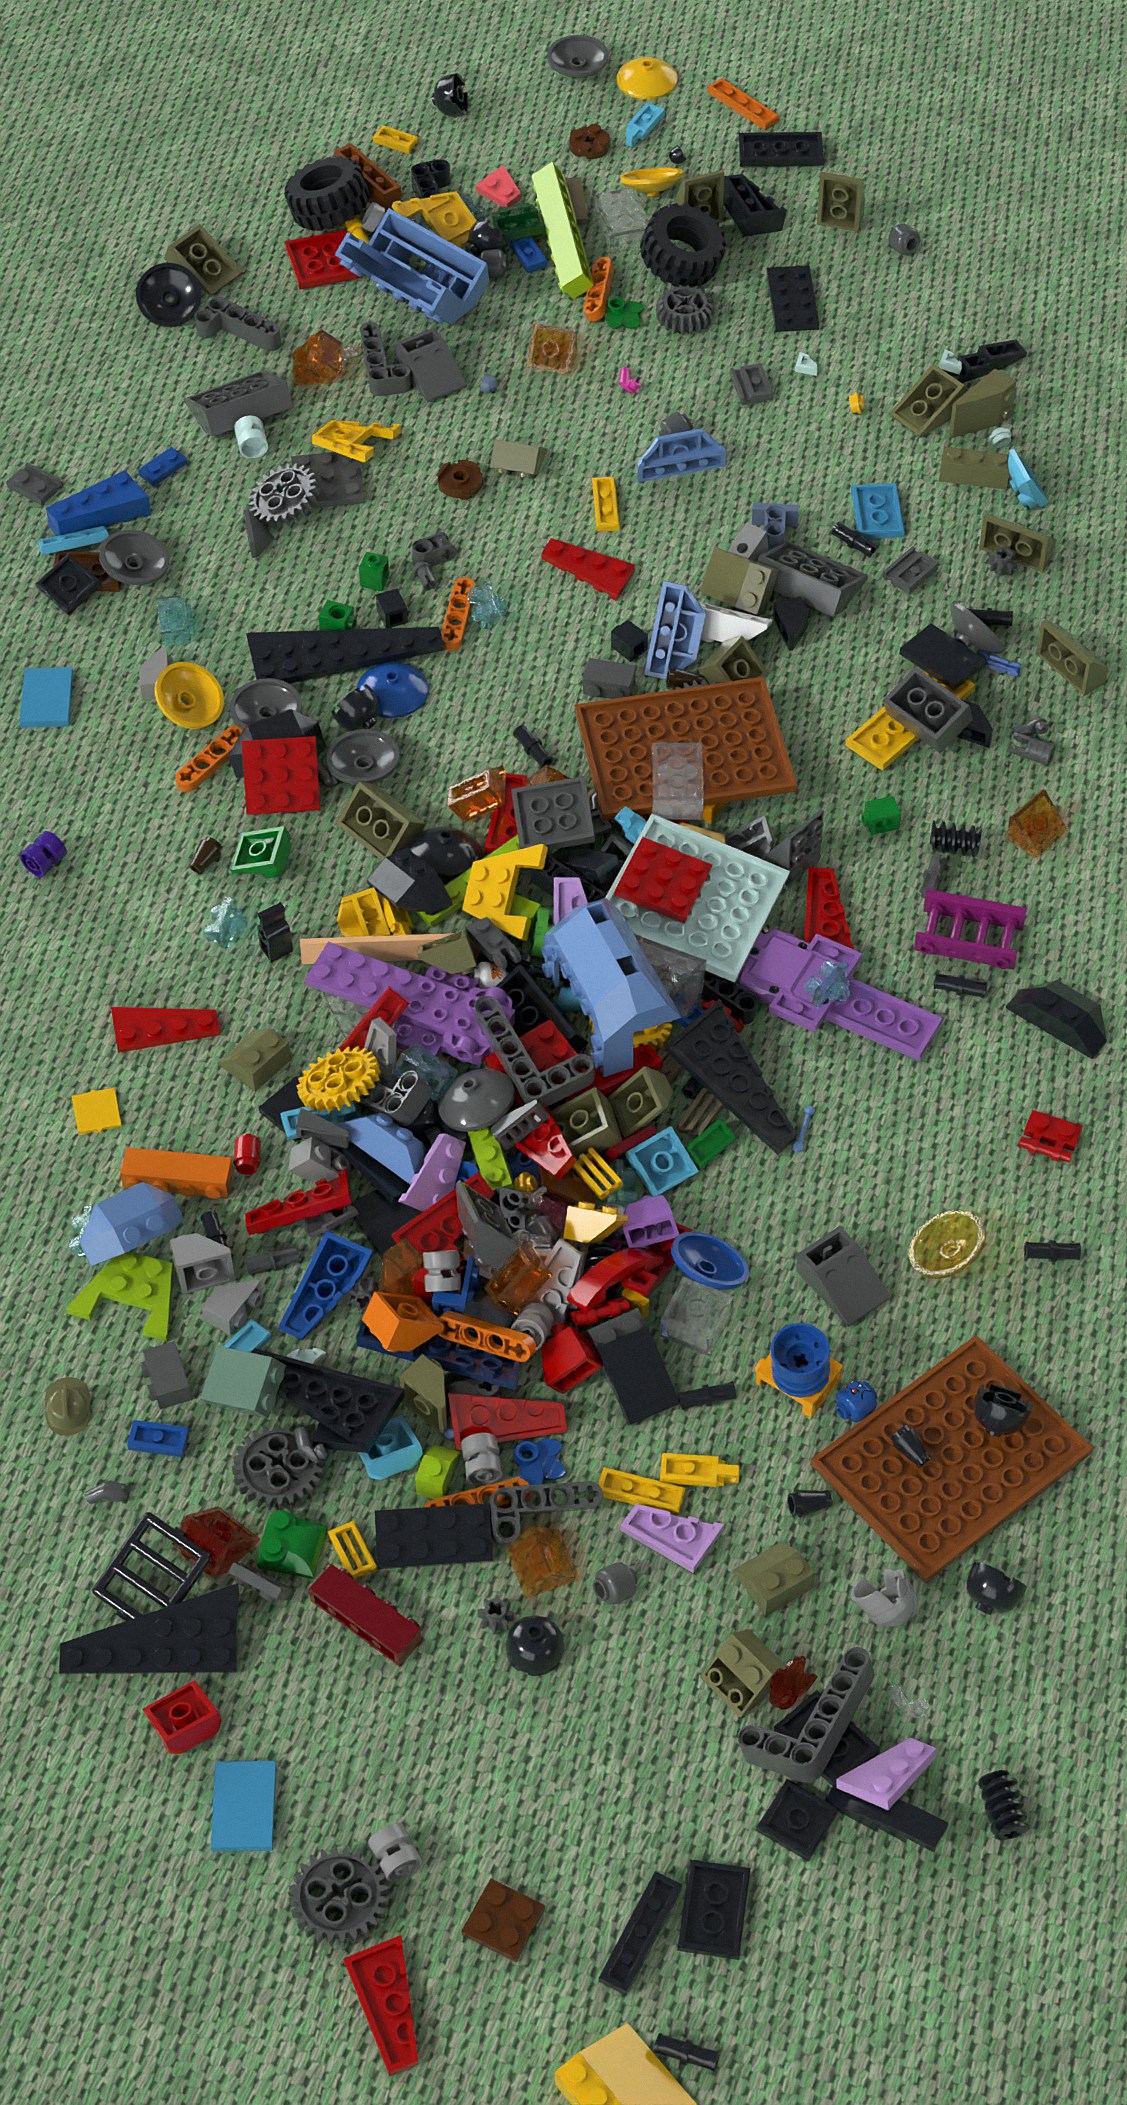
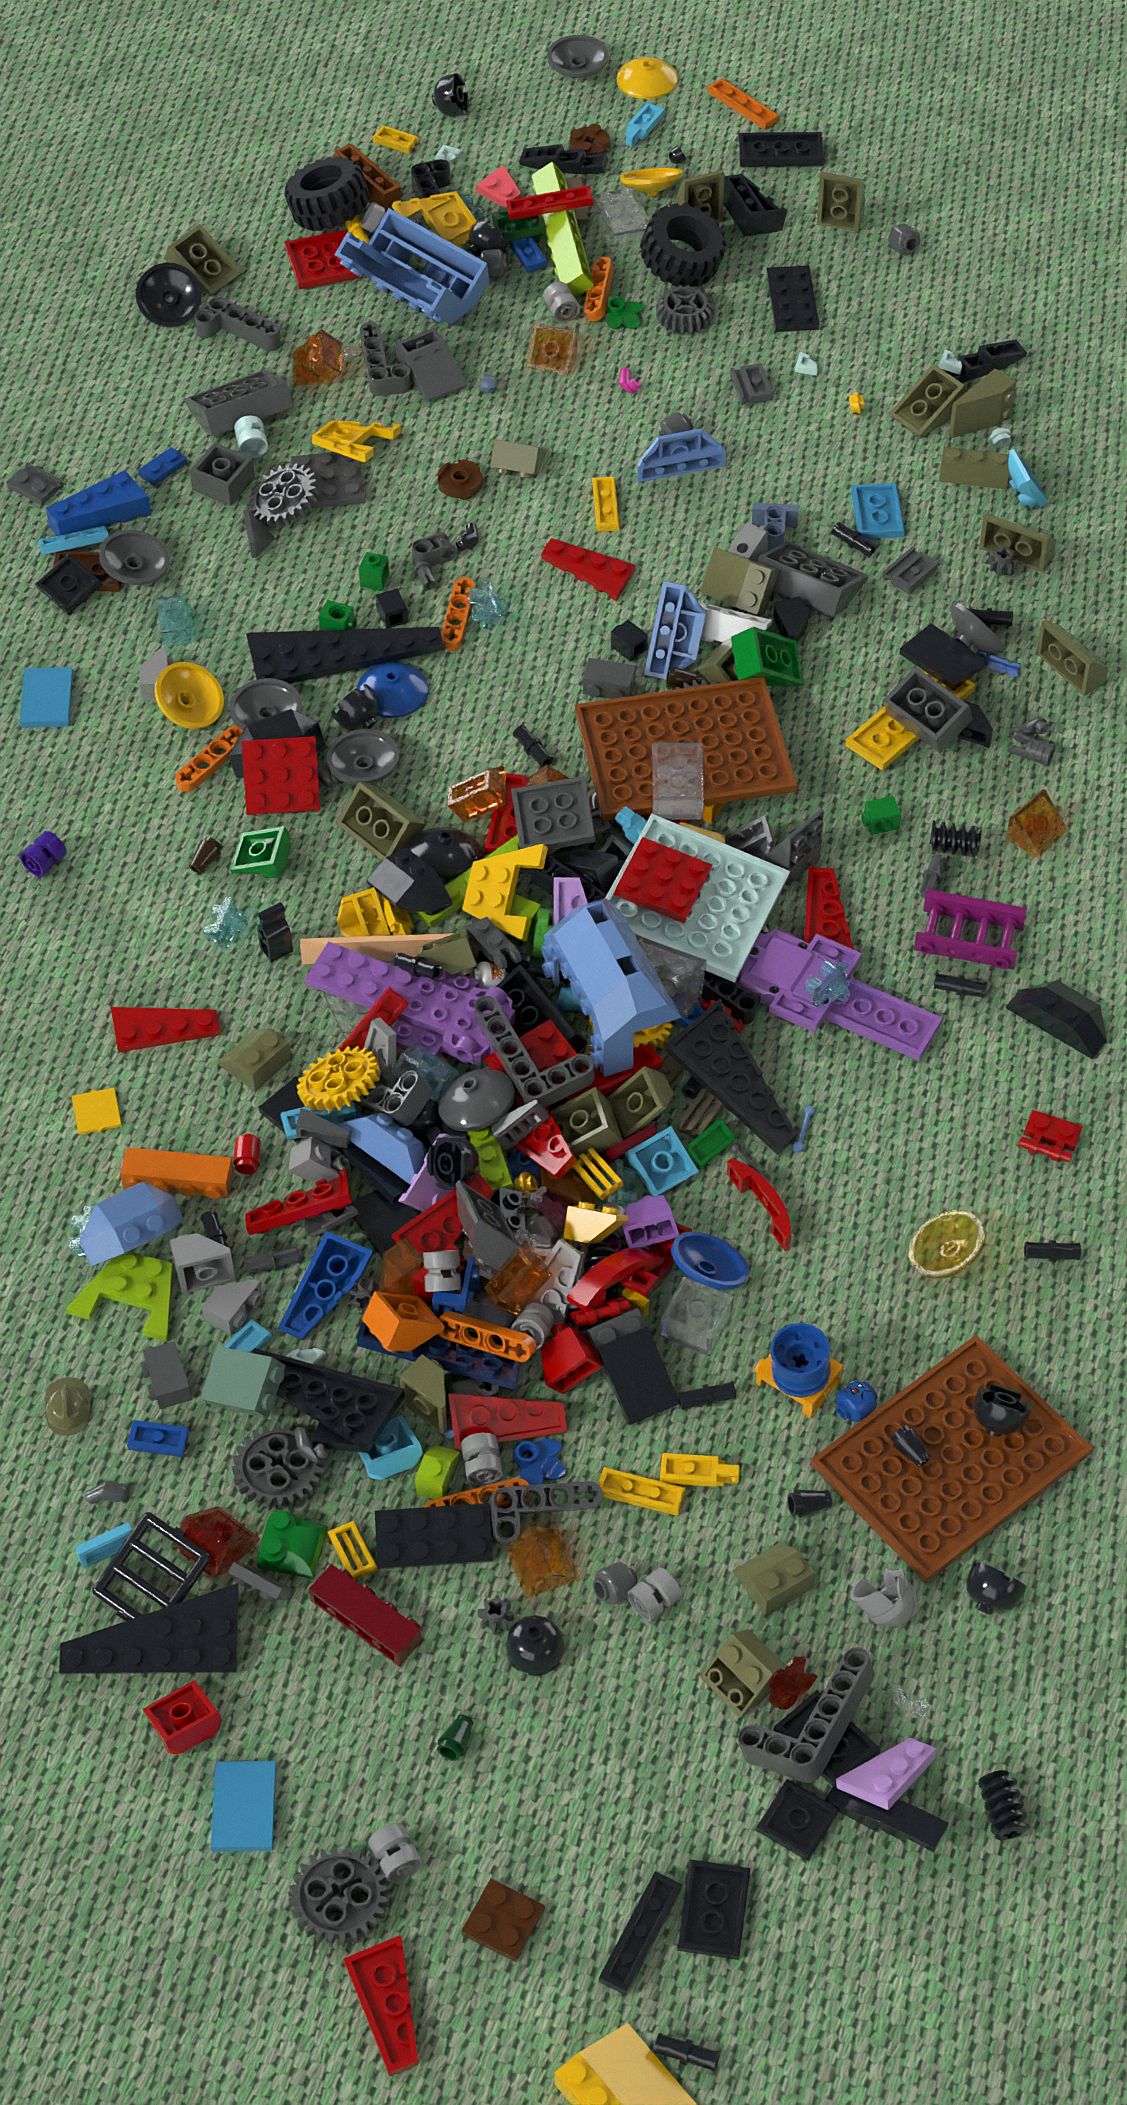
lavender wing [620,1504,724,1573] -> none
dark grey slope [796,1226,891,1327] -> none
none -> medium azure tile [75,1522,132,1568]
none -> dark grey brick [190,442,255,506]
none -> black pin [394,953,443,980]
none -> black cylinder [427,1136,480,1190]
none -> light aqua tile [435,145,462,163]
none -> dark green cone [437,1714,473,1761]
none -> black arm [456,523,479,551]
none -> red tile [506,185,594,221]
none -> black slope [519,144,608,174]
none -> light grey wheel [543,282,580,323]
none -> light grey wheel [628,1567,682,1622]
none -> red slope [727,1158,791,1252]
none -> green slope [731,626,804,686]
none -> dark grey hinge [731,1144,771,1183]

